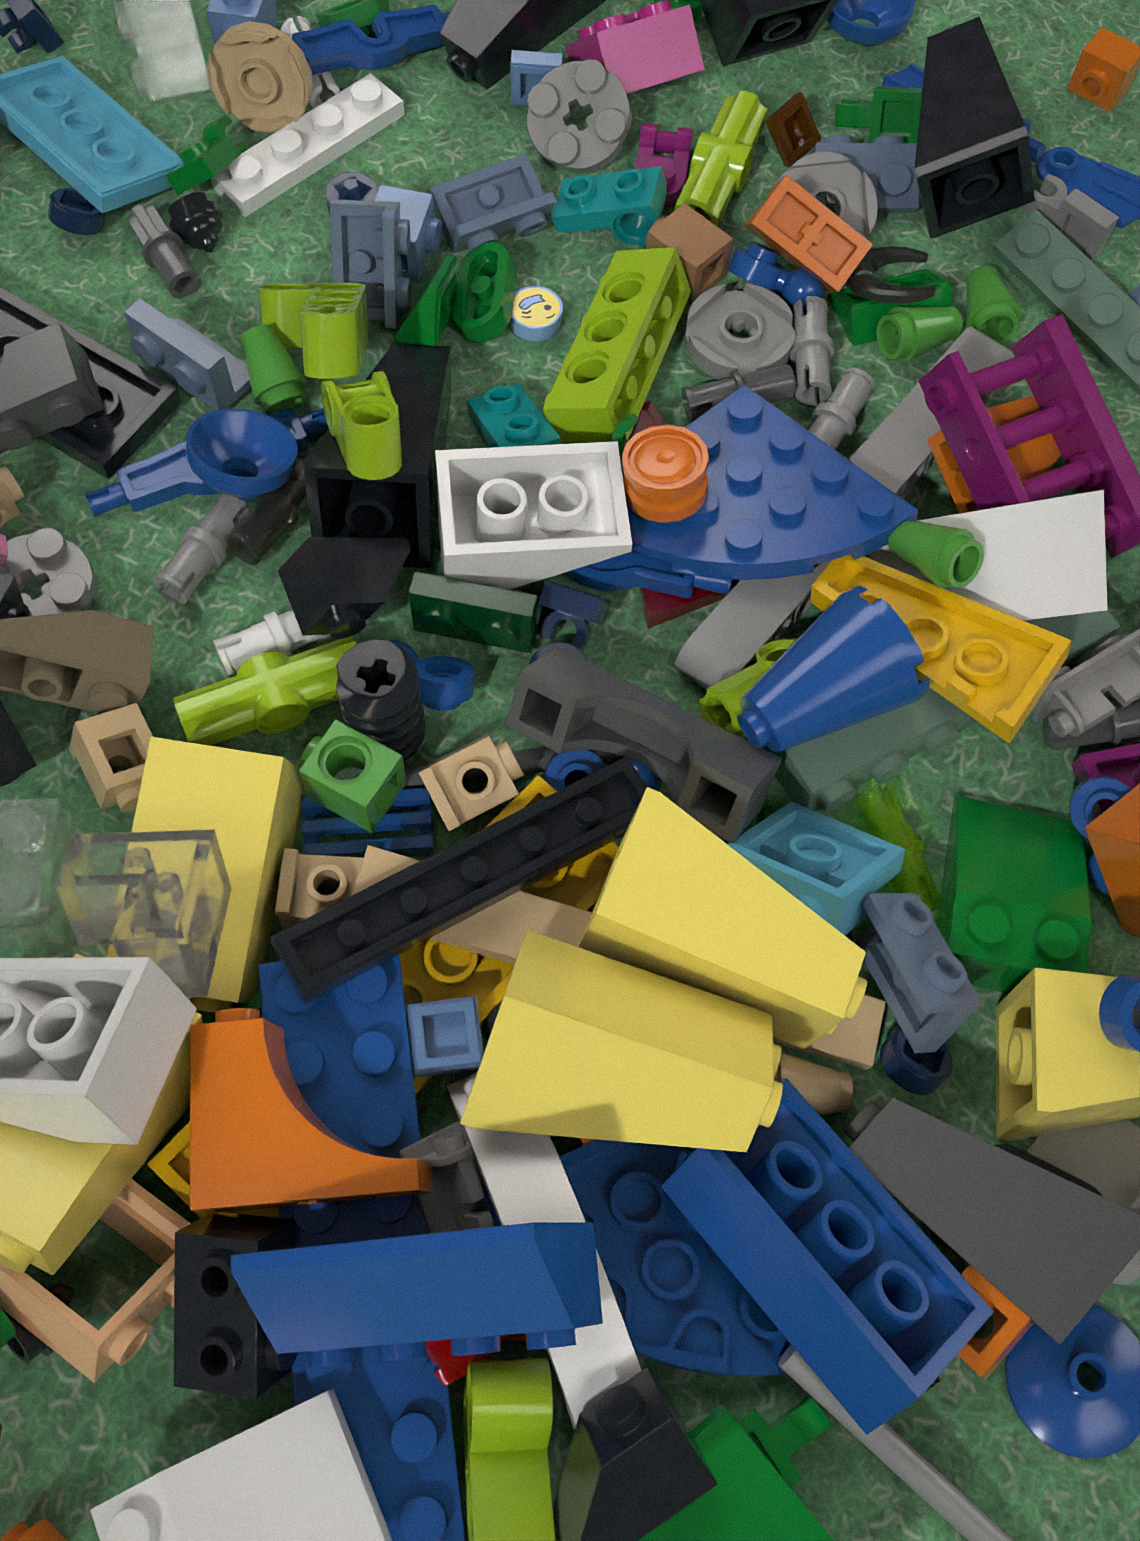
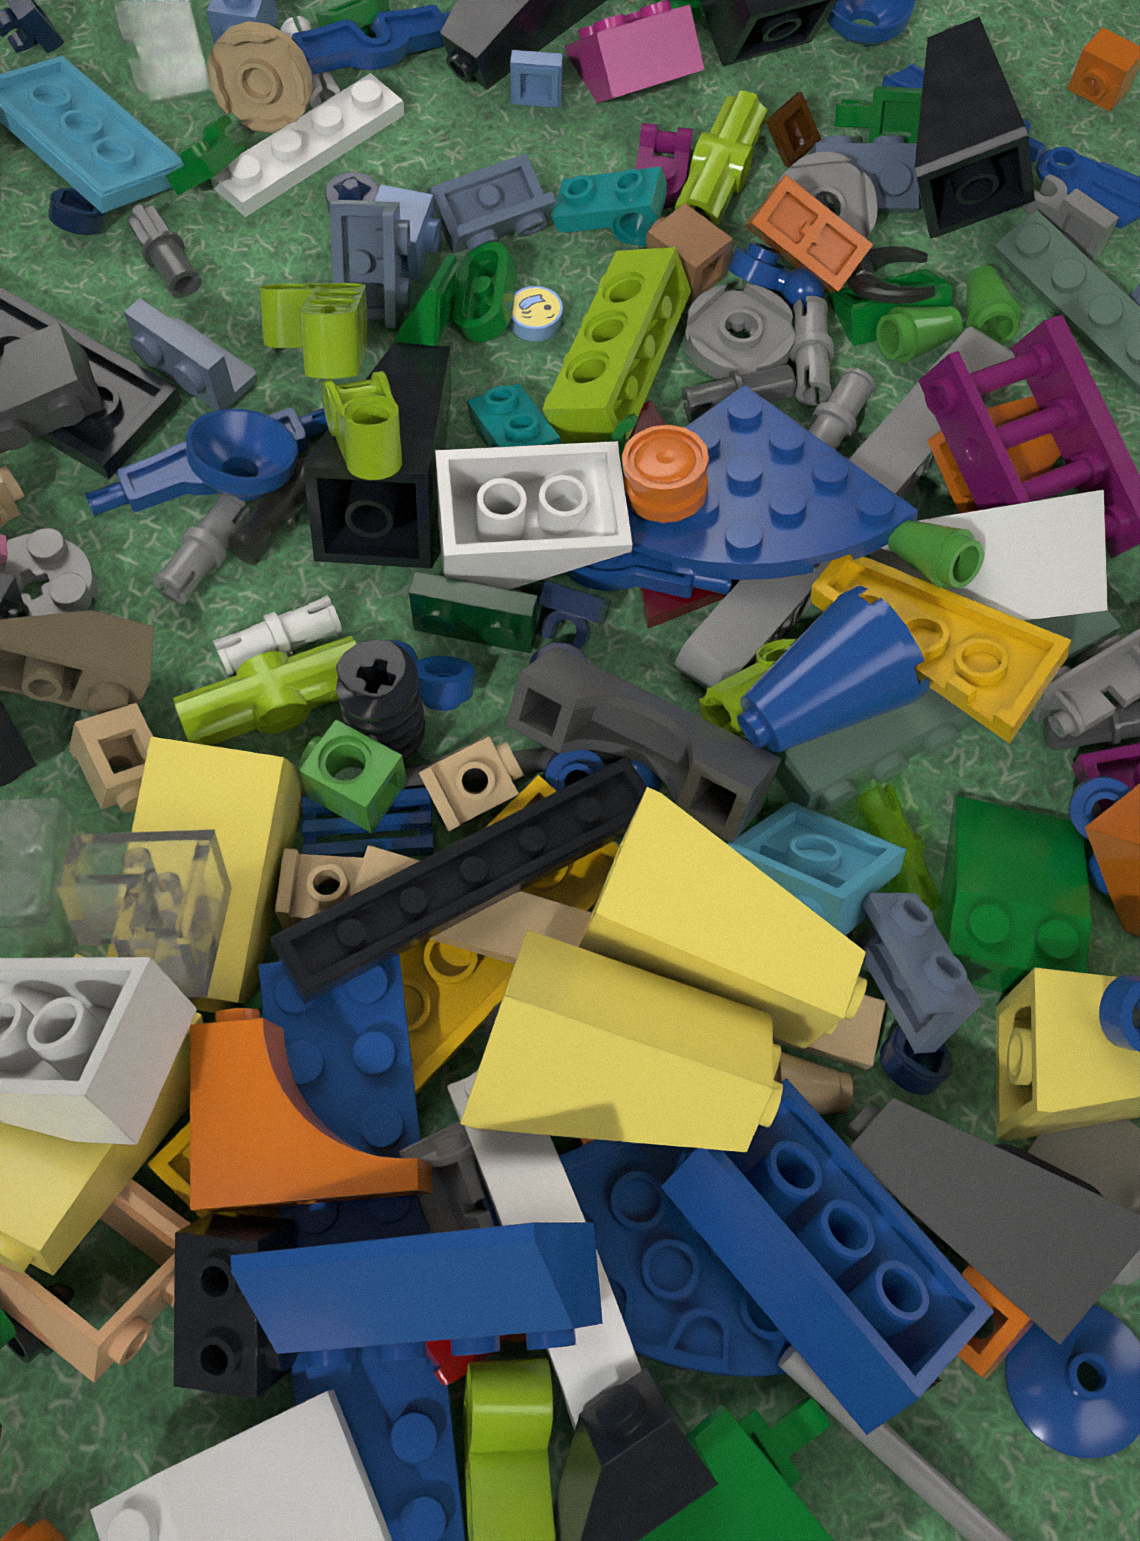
black plate [168,192,223,253] -> none
bright green cone [240,324,308,415] -> none
black slope [278,537,411,639] -> none
medium blue tile [407,996,483,1078] -> none
light grey plate [527,59,632,174] -> none

